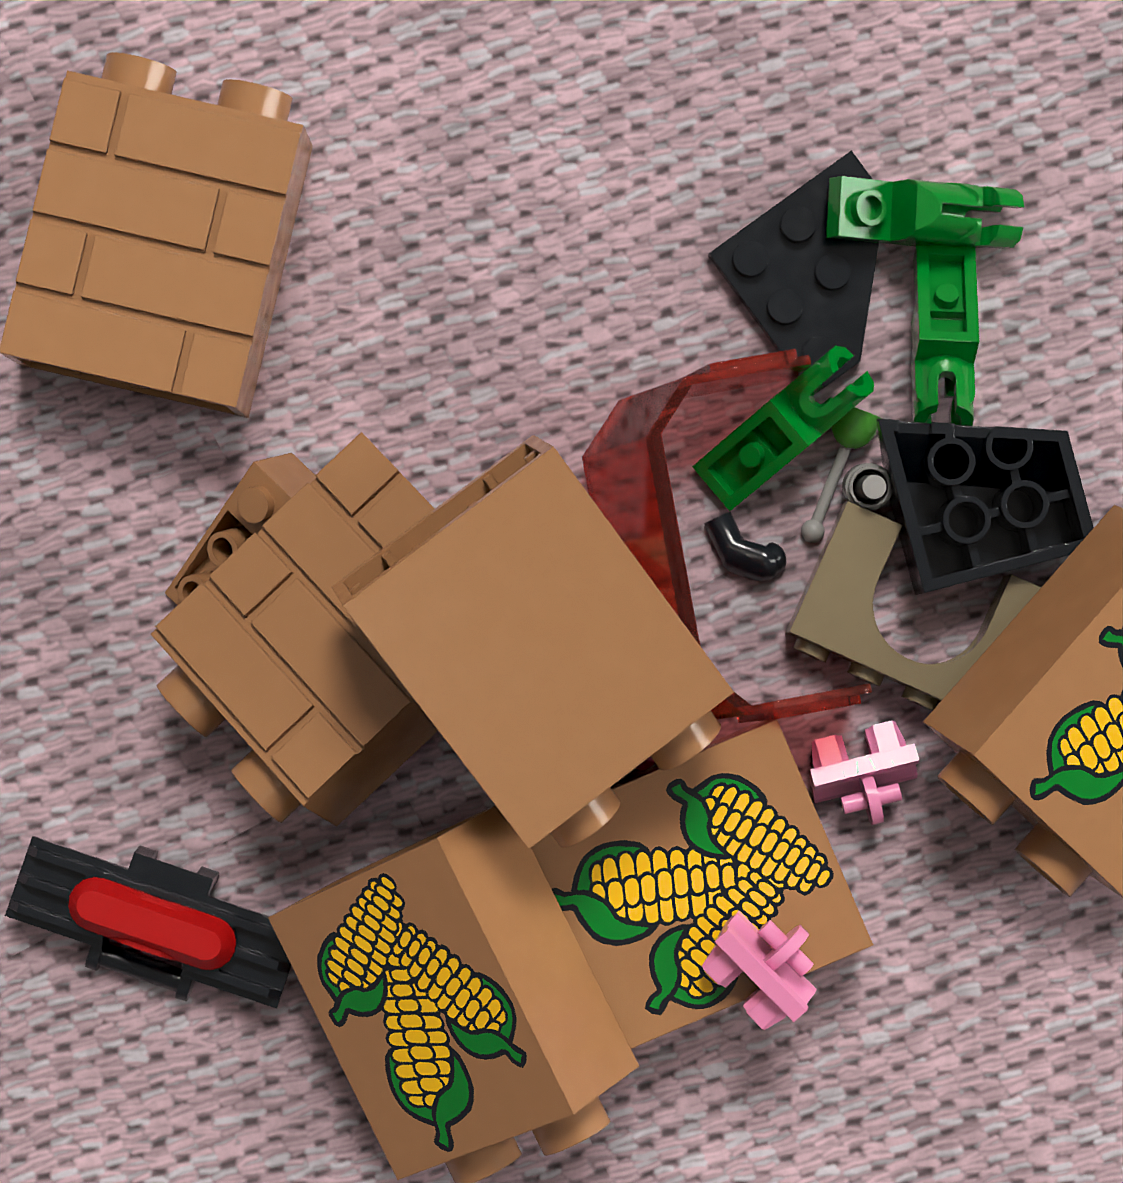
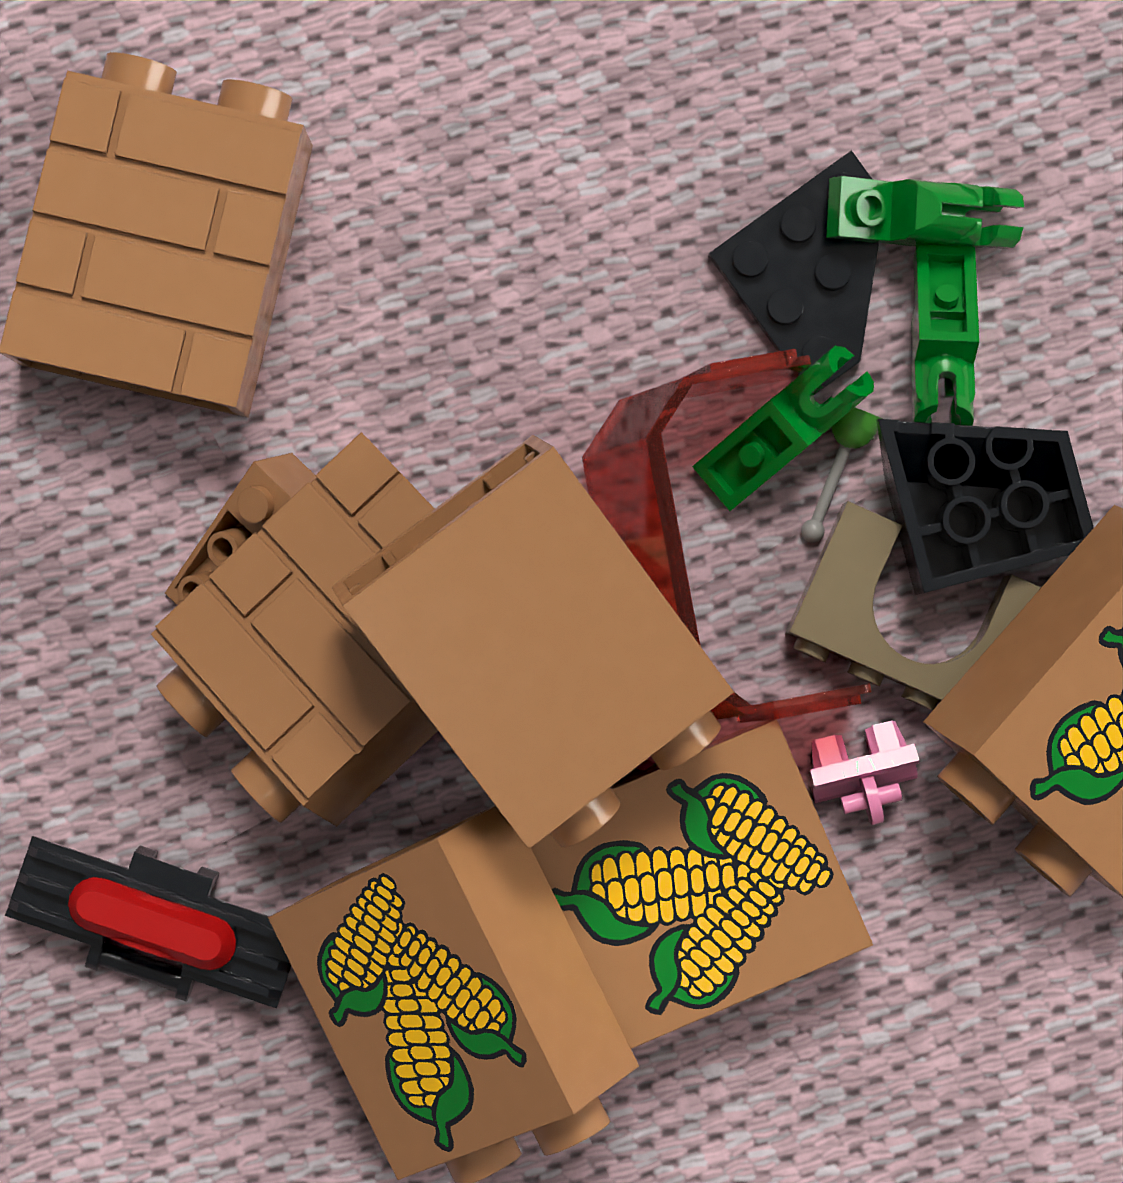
bright pink hips [702,911,817,1030] -> none
black arm [704,511,786,582] -> none
light grey cylinder [842,463,892,511] -> none

